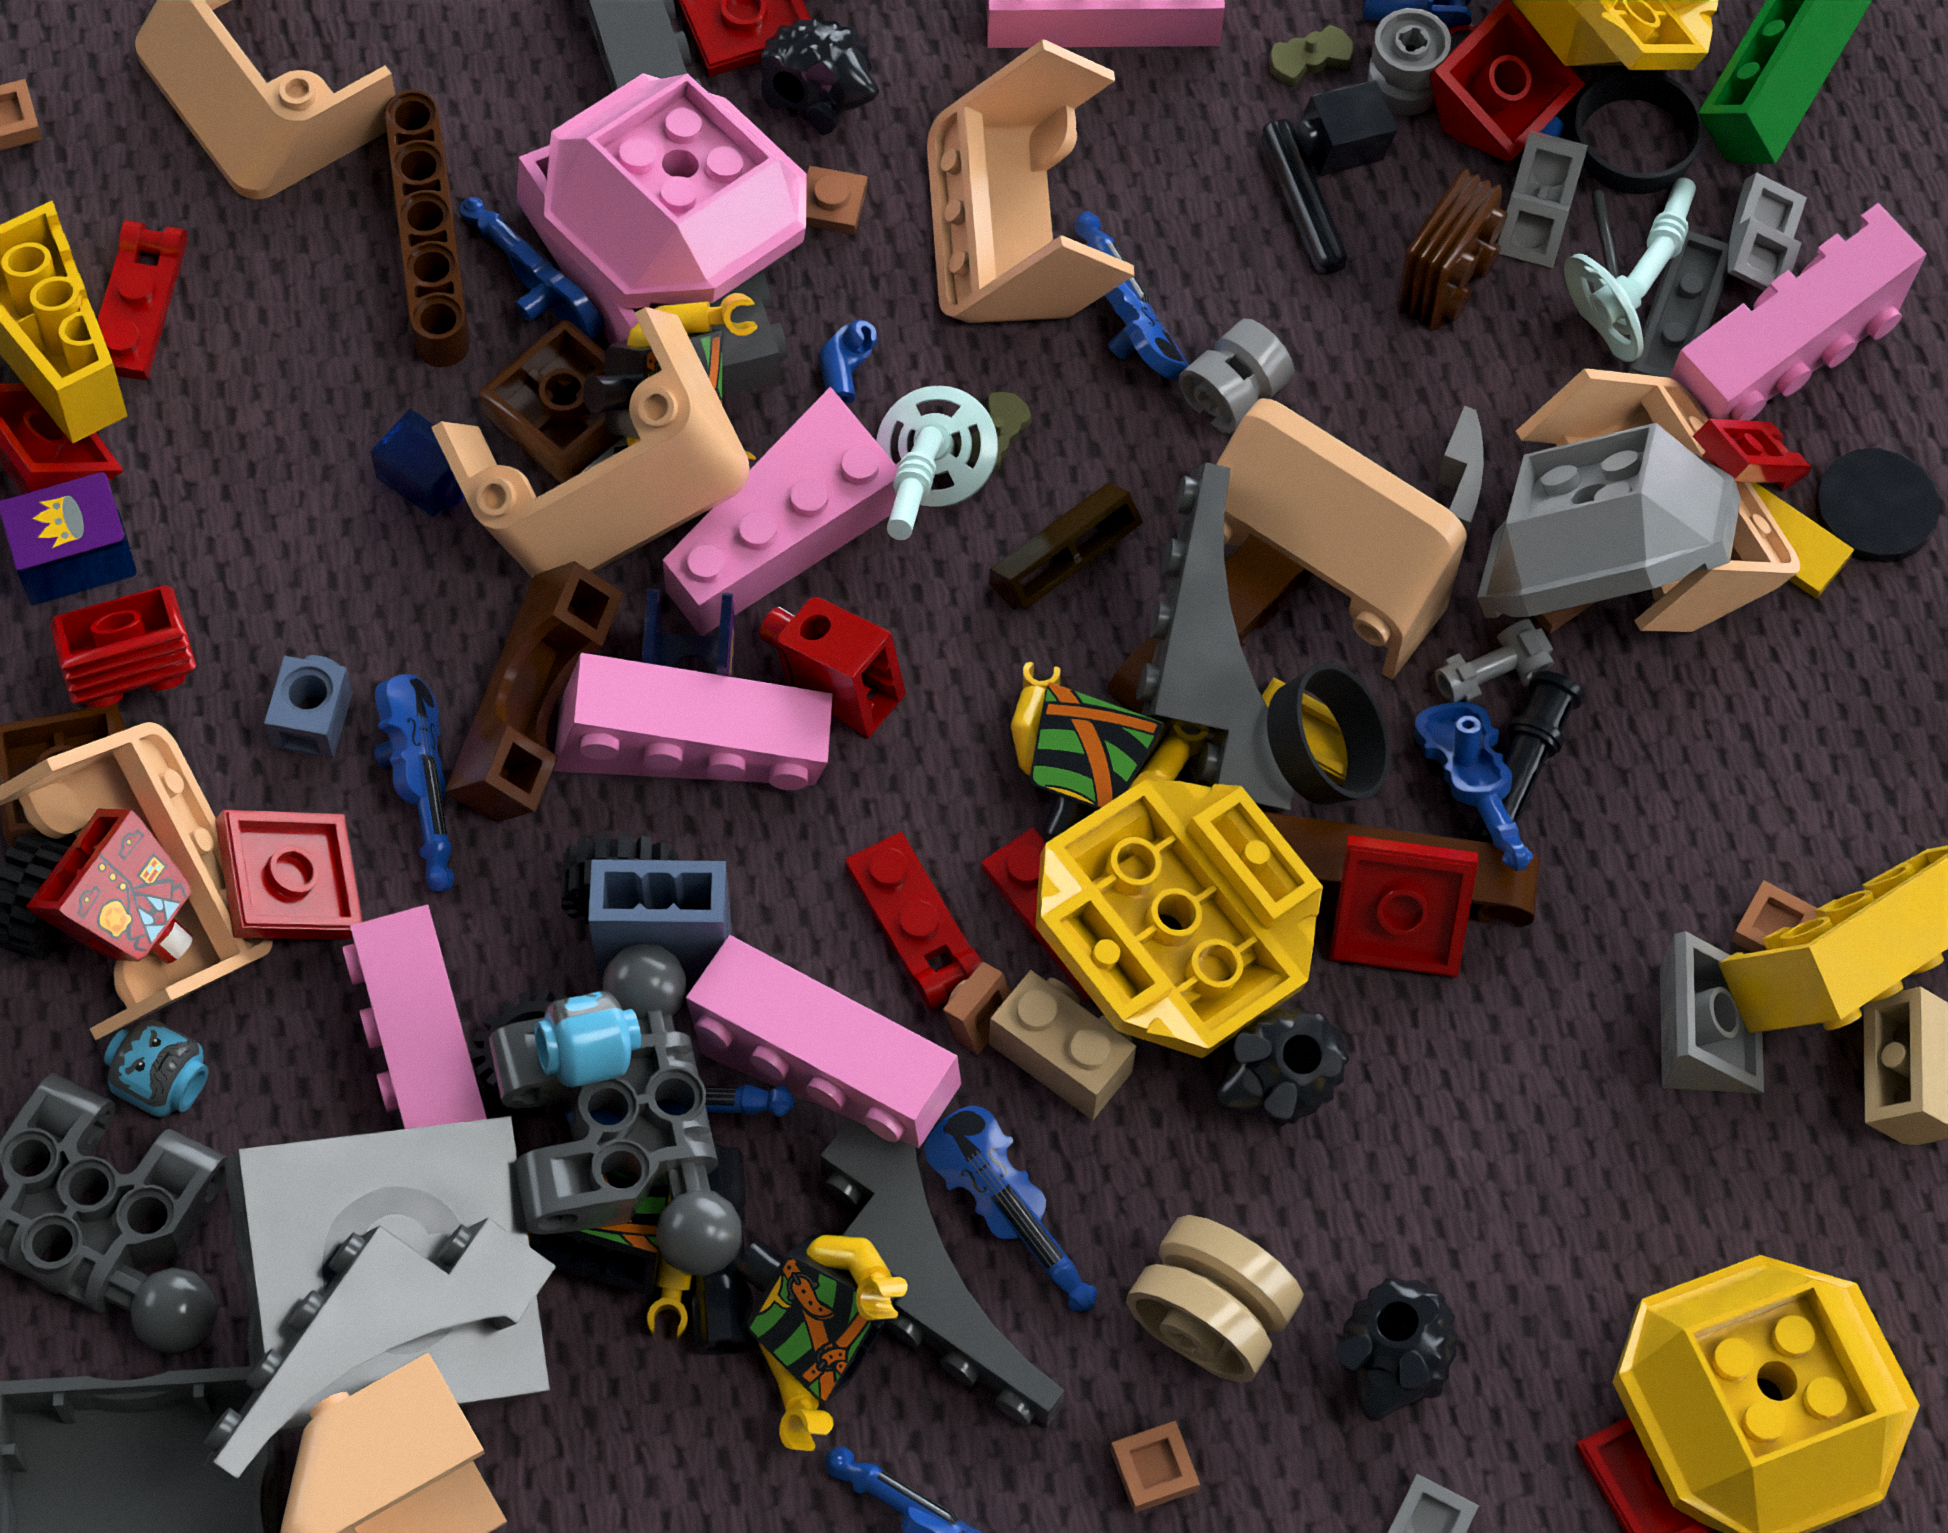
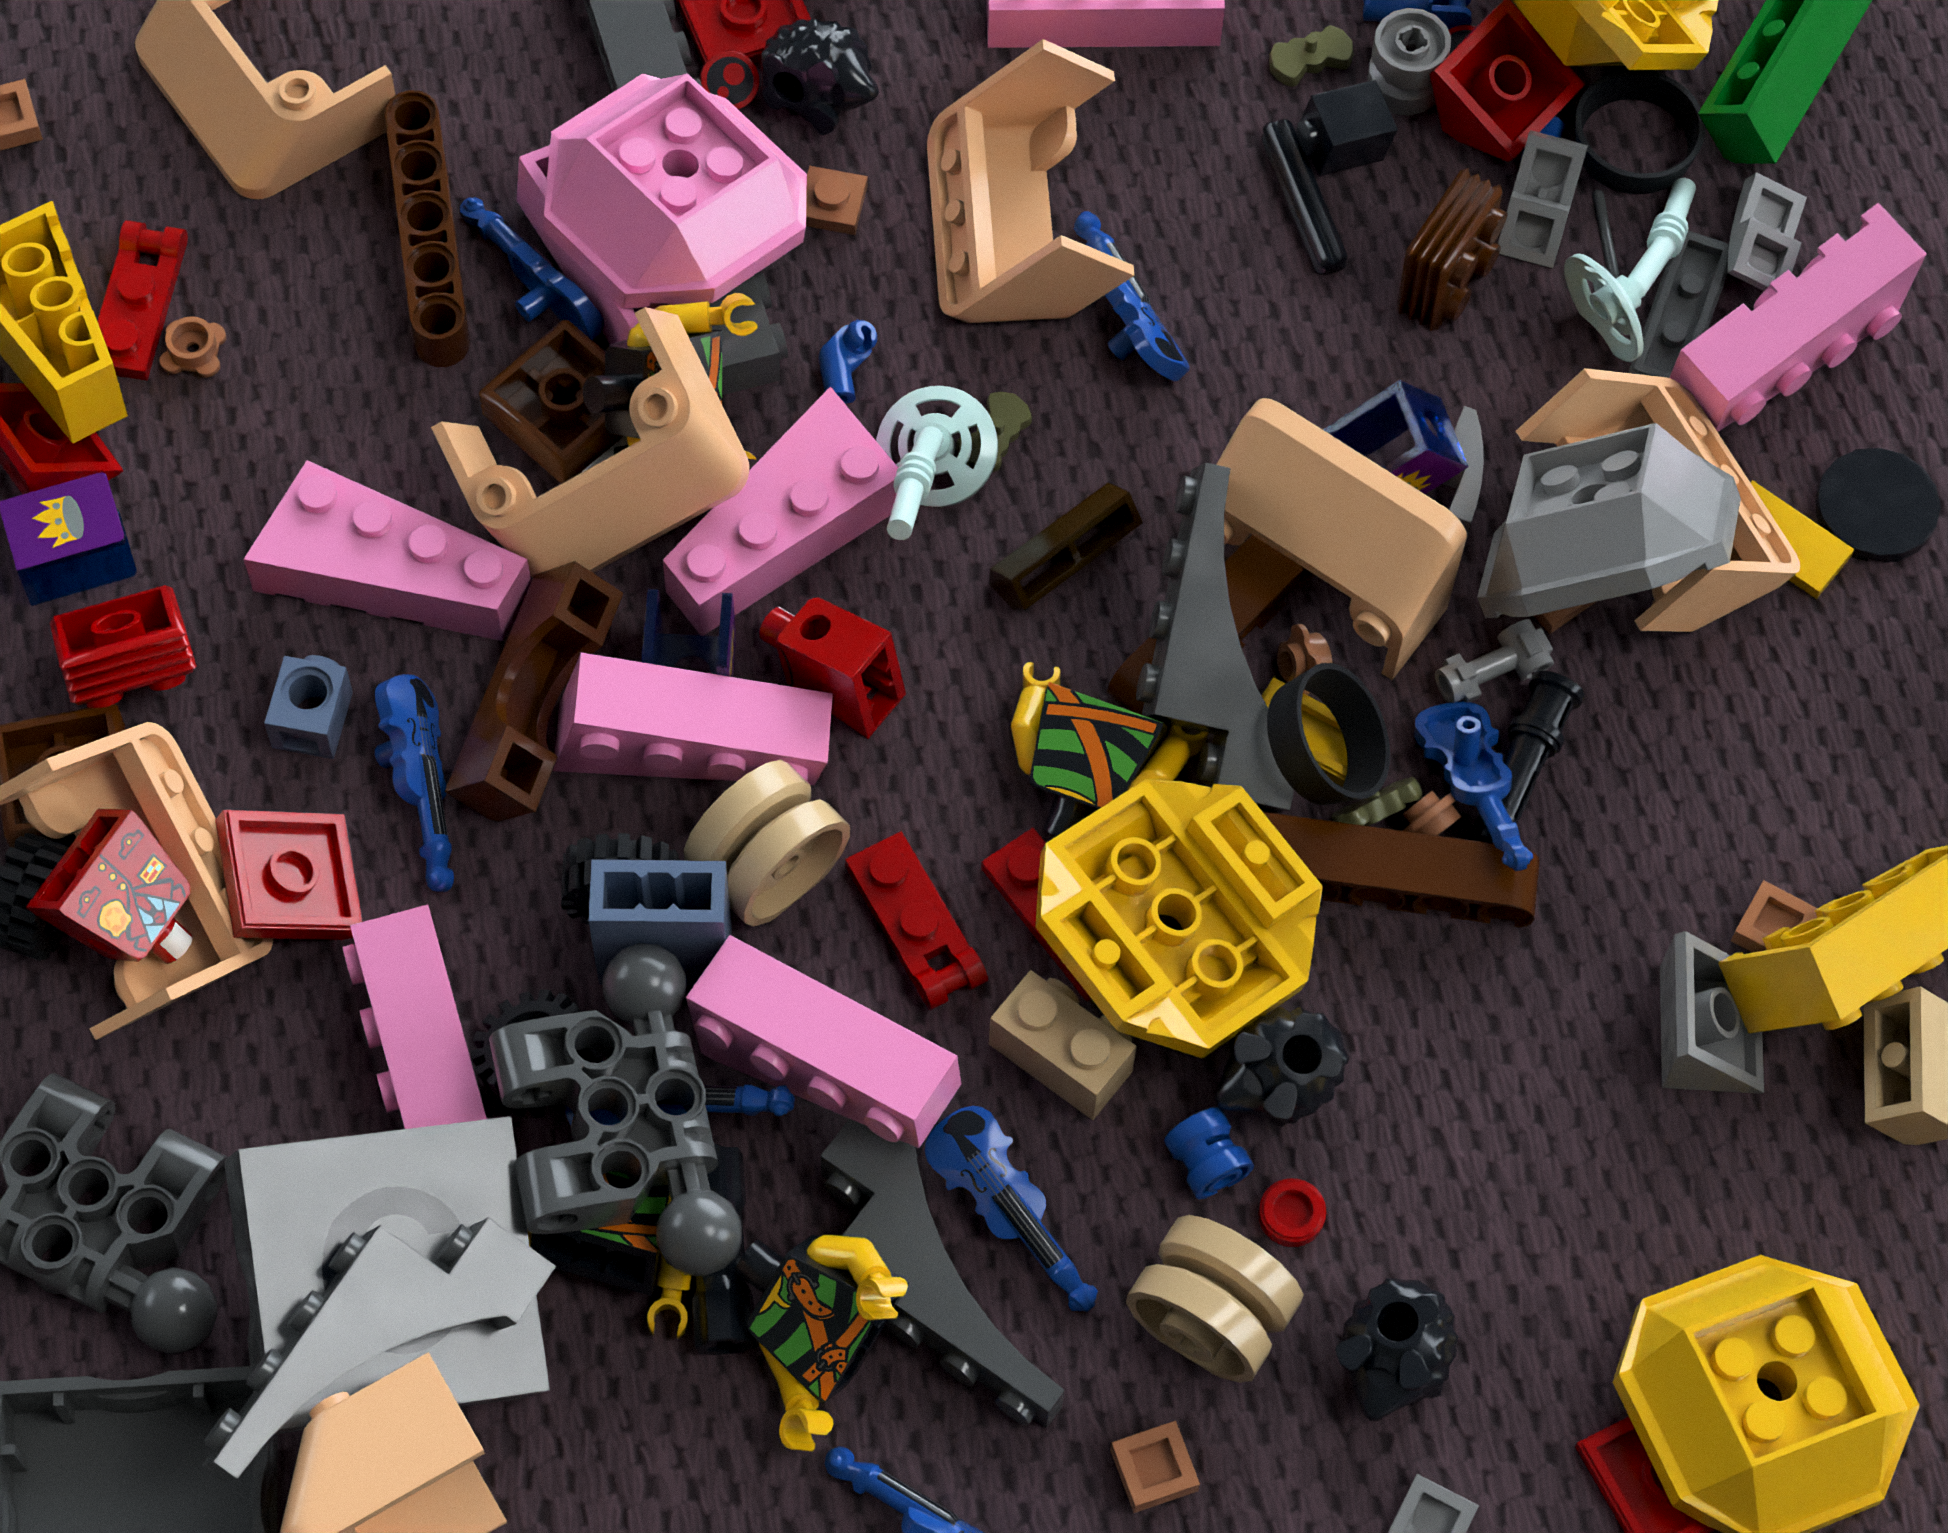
head [104,1019,209,1118] -> none
clear blue brick [370,408,465,518] -> none
medium azure head [534,991,641,1087] -> none
nougat plate [943,961,1011,1055] -> none
light grey wheel [1178,318,1295,434] -> none
red tile [1329,835,1478,978] -> none
red plate [1692,419,1812,491] -> none
none -> nougat plate [160,317,226,378]
none -> bright pink wedge [243,460,531,641]
none -> tan wheel [684,760,850,927]
none -> tile [699,51,759,110]
none -> blue wheel [1164,1107,1254,1200]
none -> red tile [1258,1178,1326,1247]
none -> nougat plate [1277,624,1332,695]
none -> clear blue piece [1323,380,1469,494]
none -> olive piece [1332,777,1422,826]
none -> nougat plate [1402,790,1462,836]

